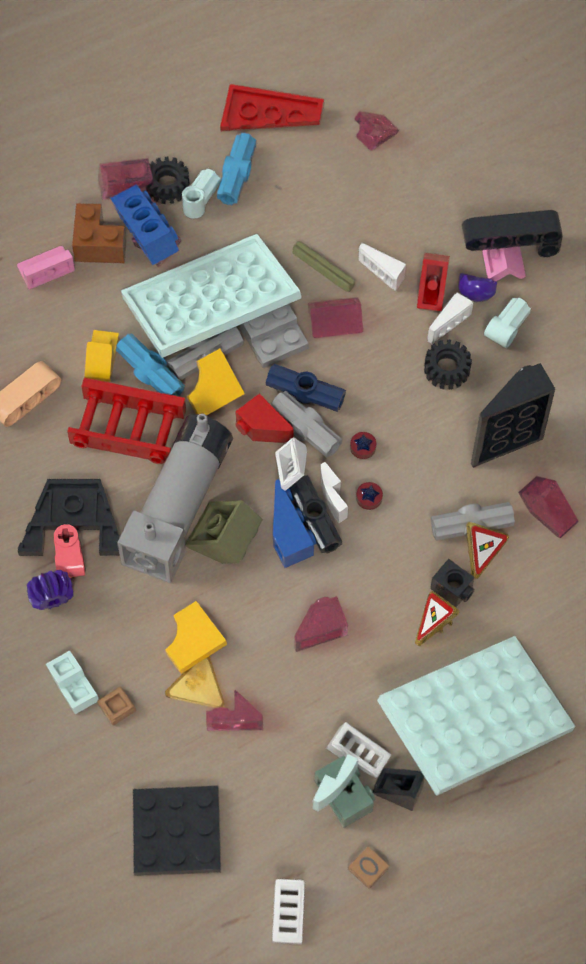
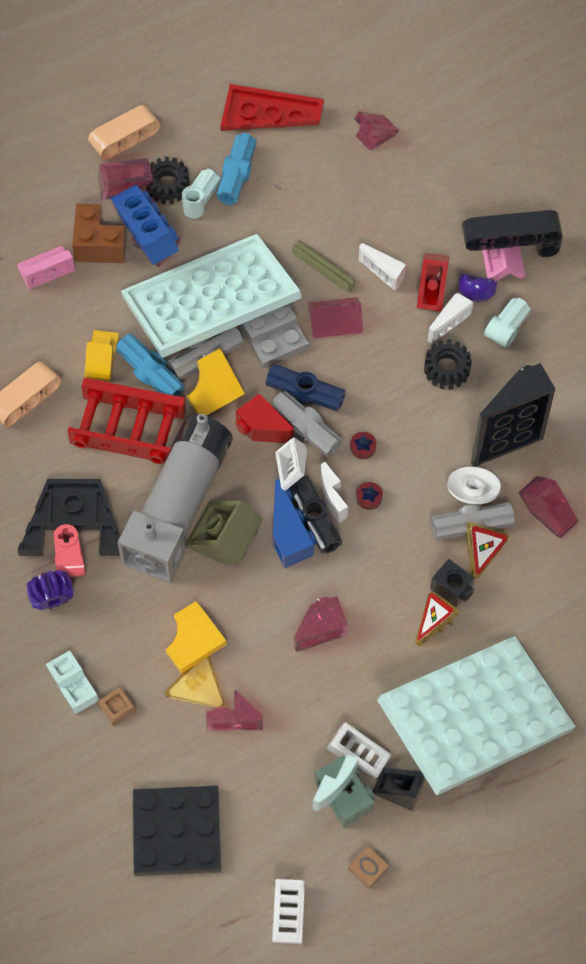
none -> light nougat beam [88,105,161,160]
none -> white dish [447,467,501,504]

